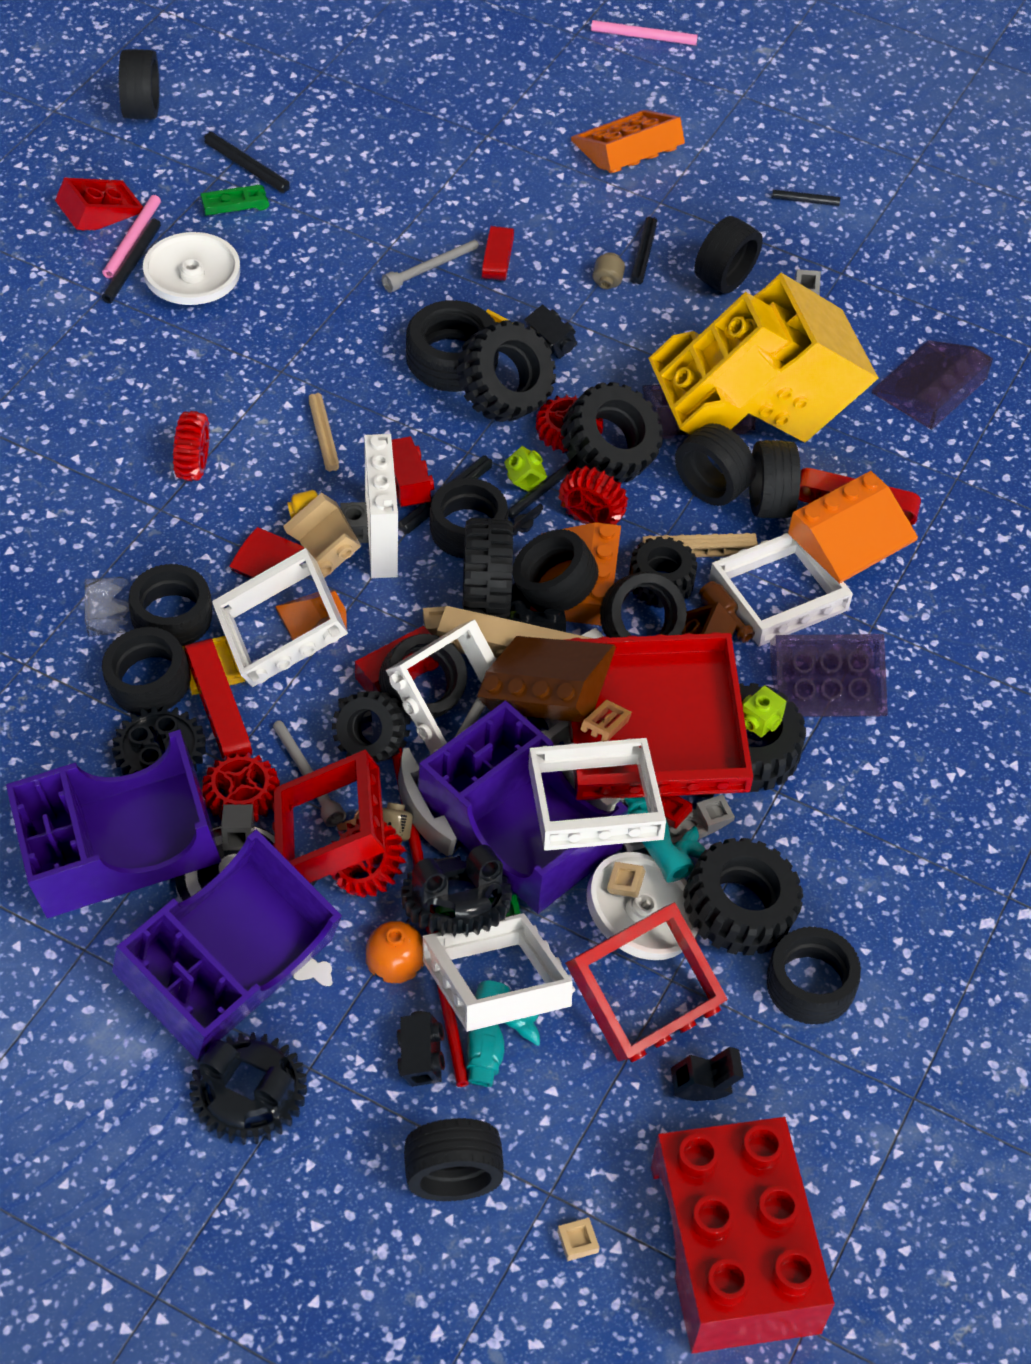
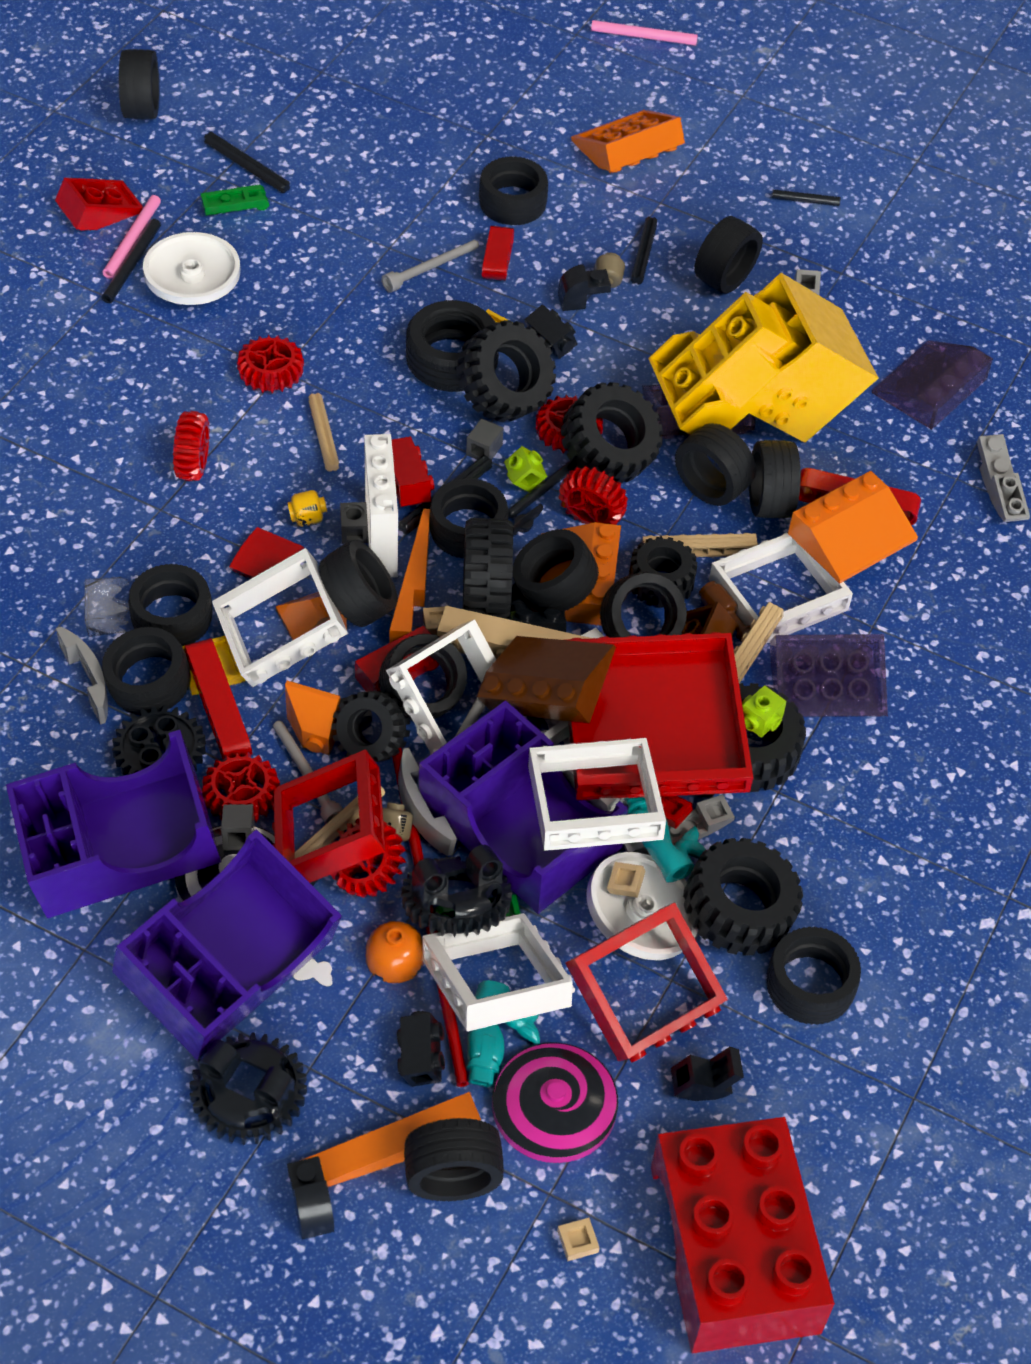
tan panel [283,493,361,578] -> none
medium nougat tile [580,700,632,741] -> none
none -> light grey slope [56,627,108,725]
none -> red gear [237,334,304,394]
none -> orange slope [285,680,341,755]
none -> black brick [287,1156,334,1240]
none -> tan axle [295,786,385,858]
none -> orange slope [302,1092,481,1187]
none -> black tyre [319,540,398,627]
none -> orange slope [389,509,430,643]
none -> dark grey brick [466,418,504,460]
none -> black tyre [479,156,548,225]
none -> dish [492,1042,618,1163]
none -> black brick [558,264,611,311]
none -> tan piece [734,602,784,684]
none -> light grey slope [977,434,1030,522]

